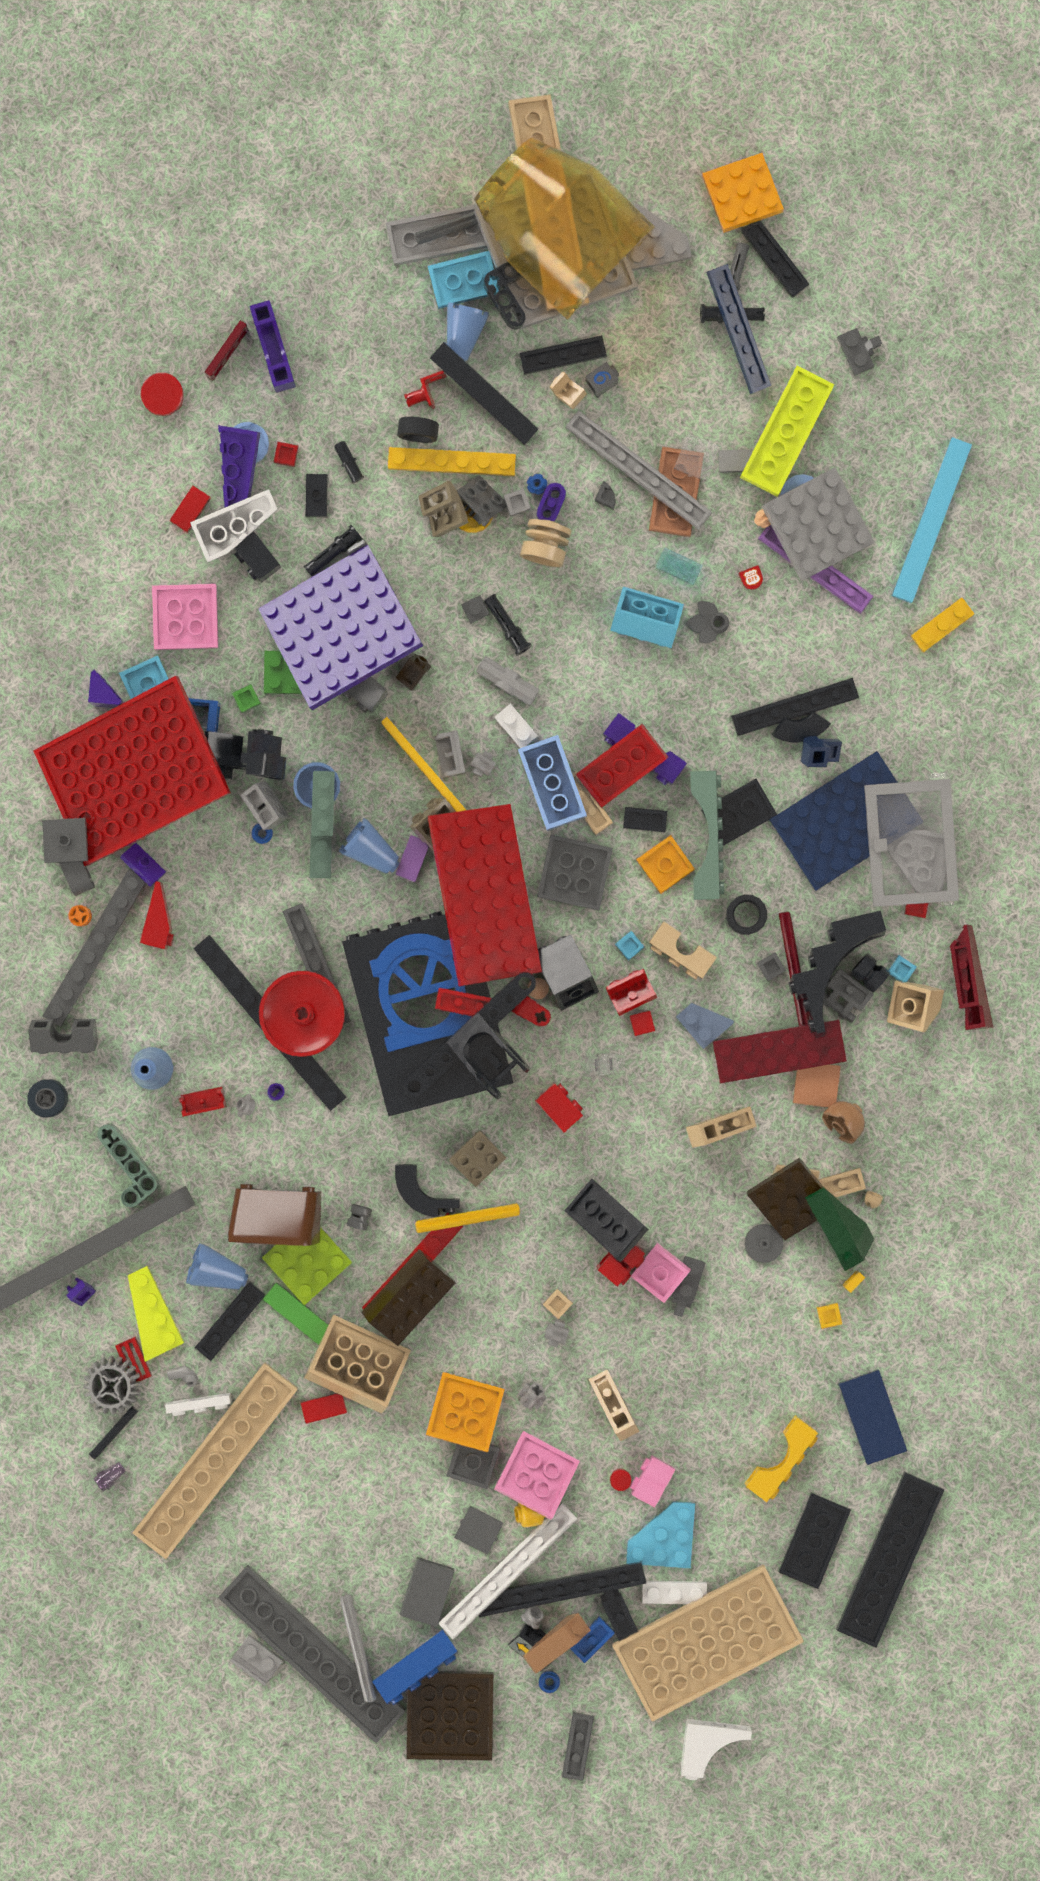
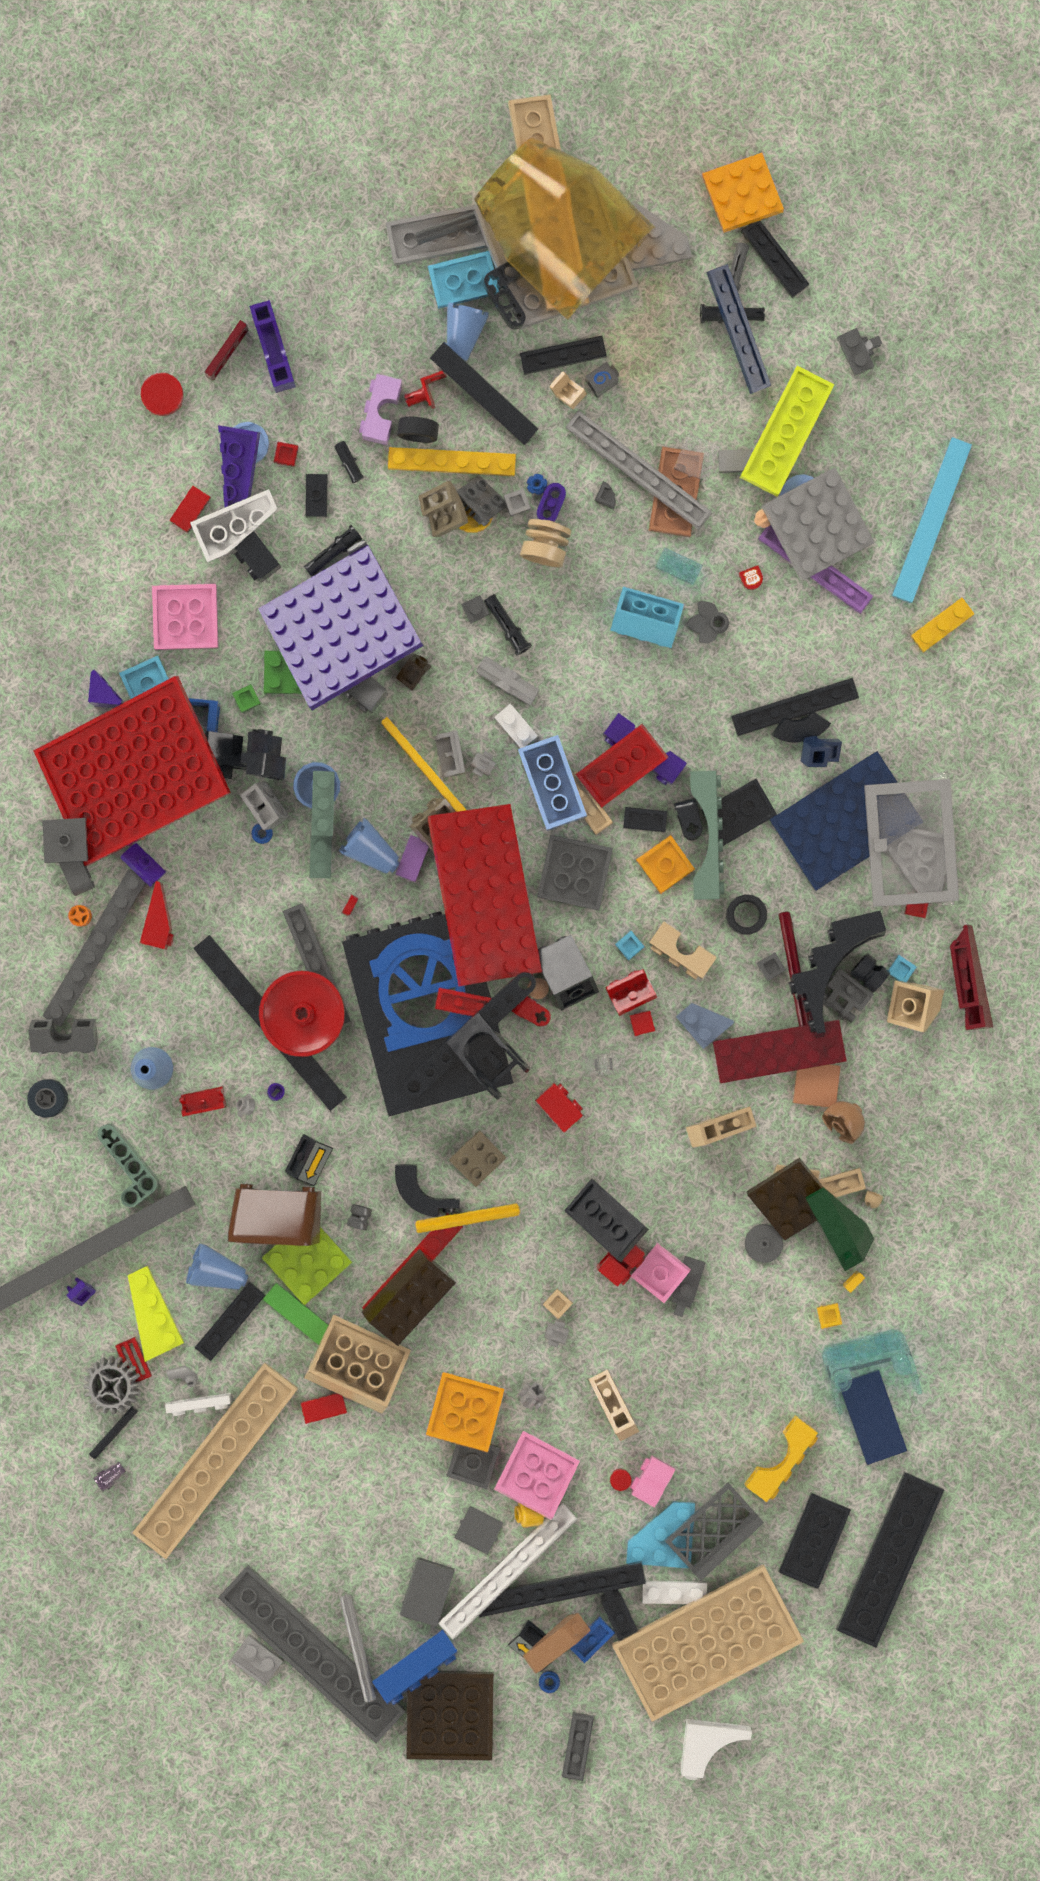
light grey plate [521,1606,544,1629] -> none
none -> panel [285,1134,333,1186]
none -> red tile [341,894,359,916]
none -> lavender arch [359,374,402,446]
none -> dark grey fence [665,1482,764,1581]
none -> black piece [674,798,702,841]
none -> clear light blue windscreen [821,1329,922,1415]

